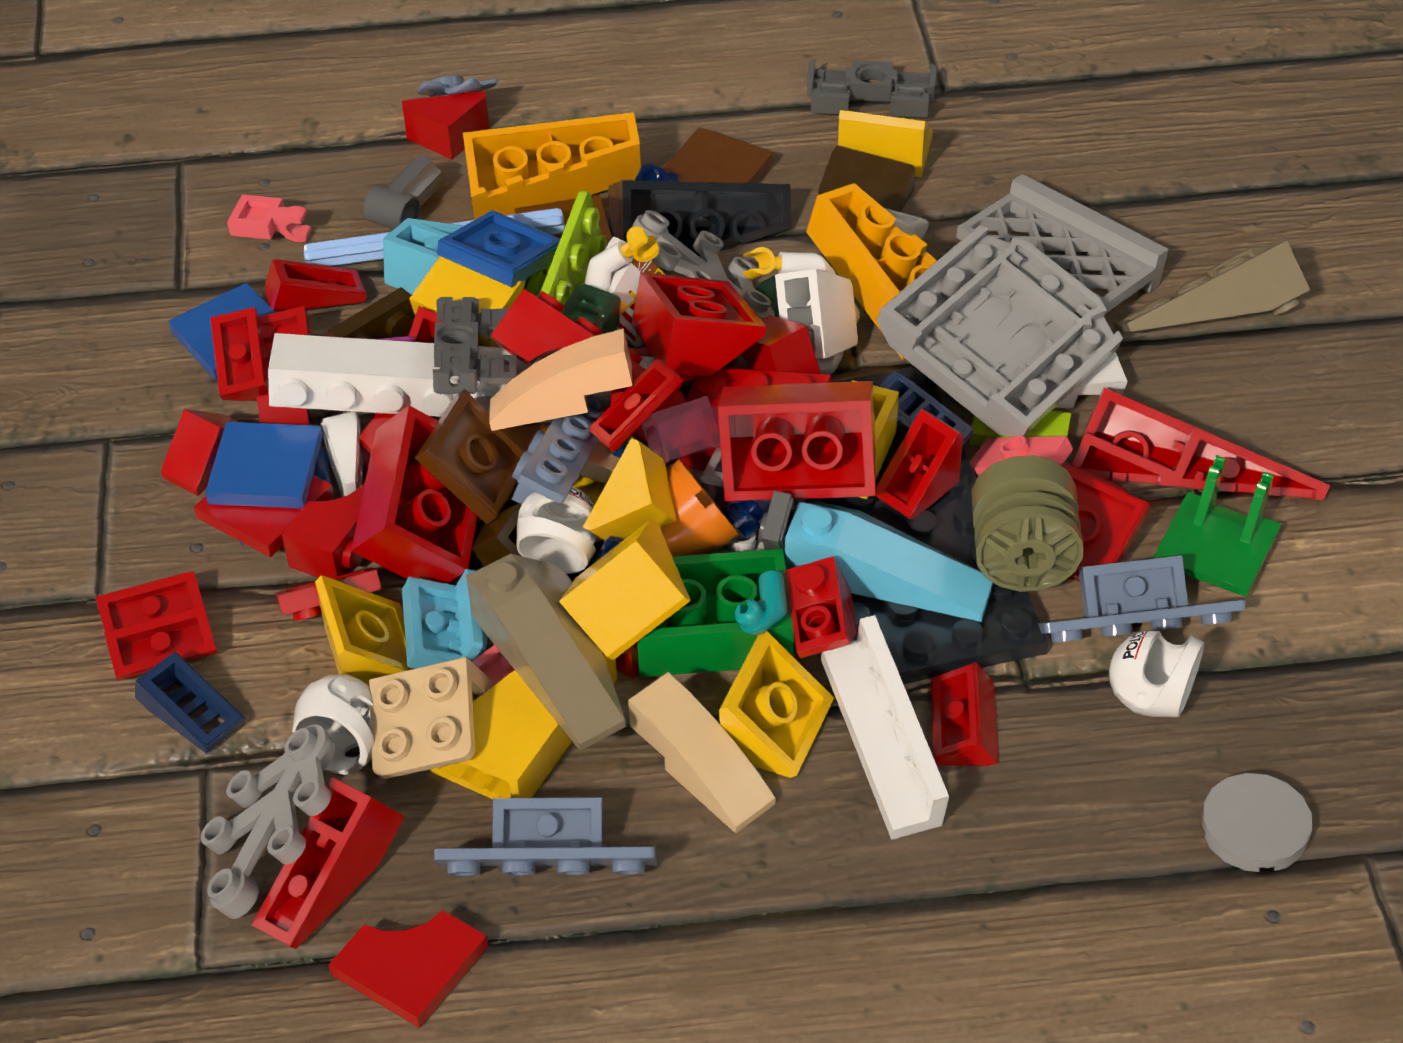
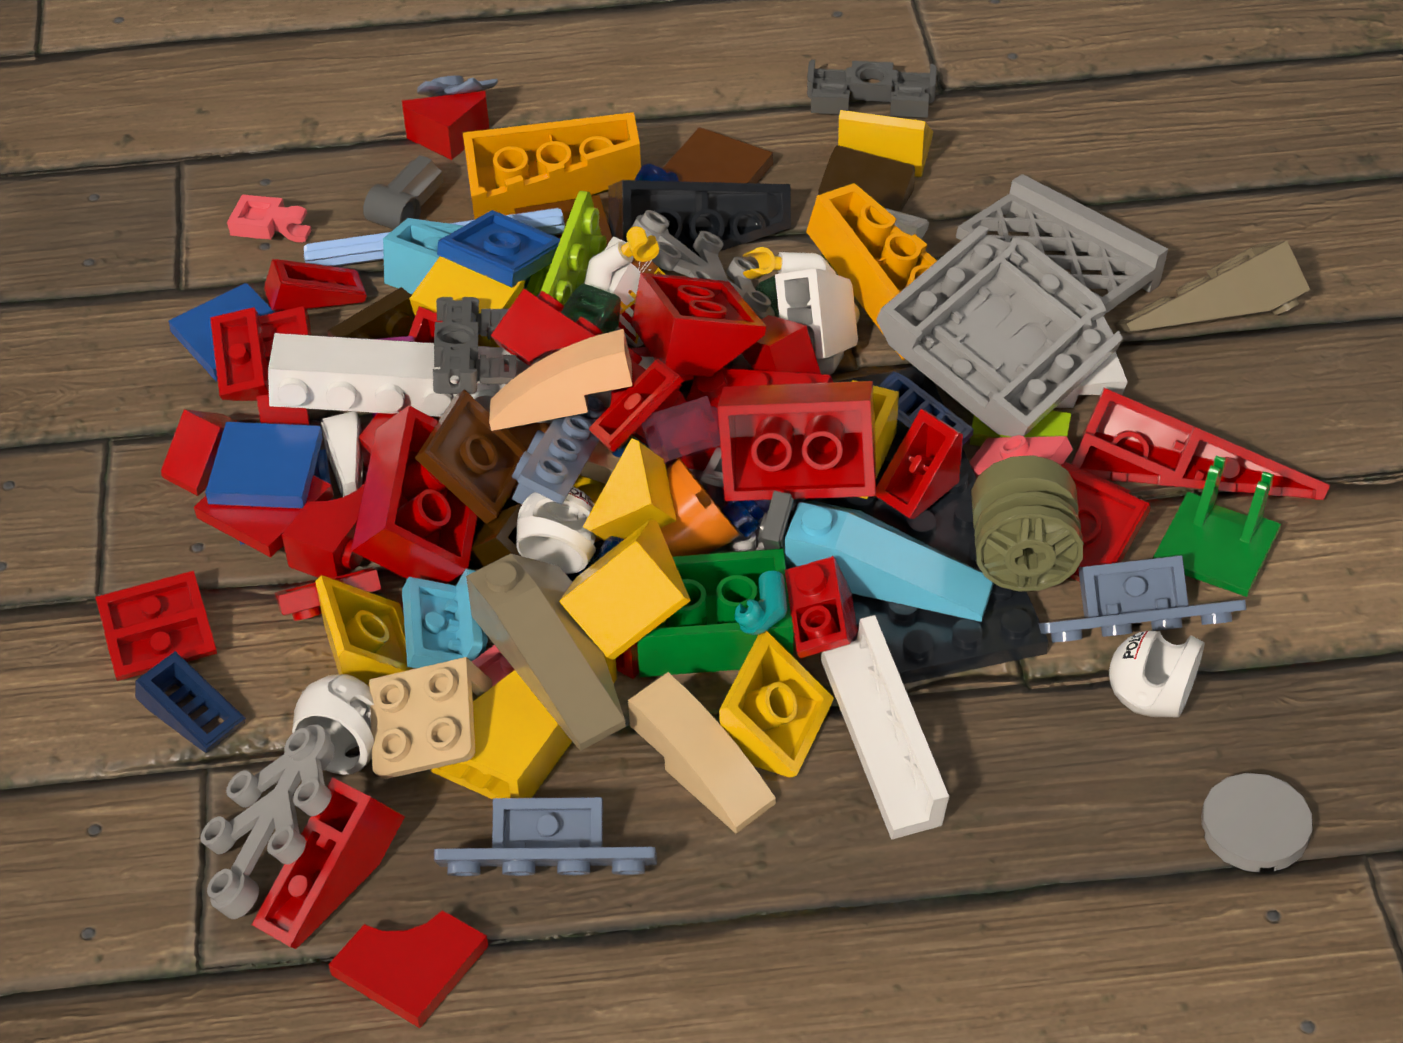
red slope [931,662,999,766] -> none

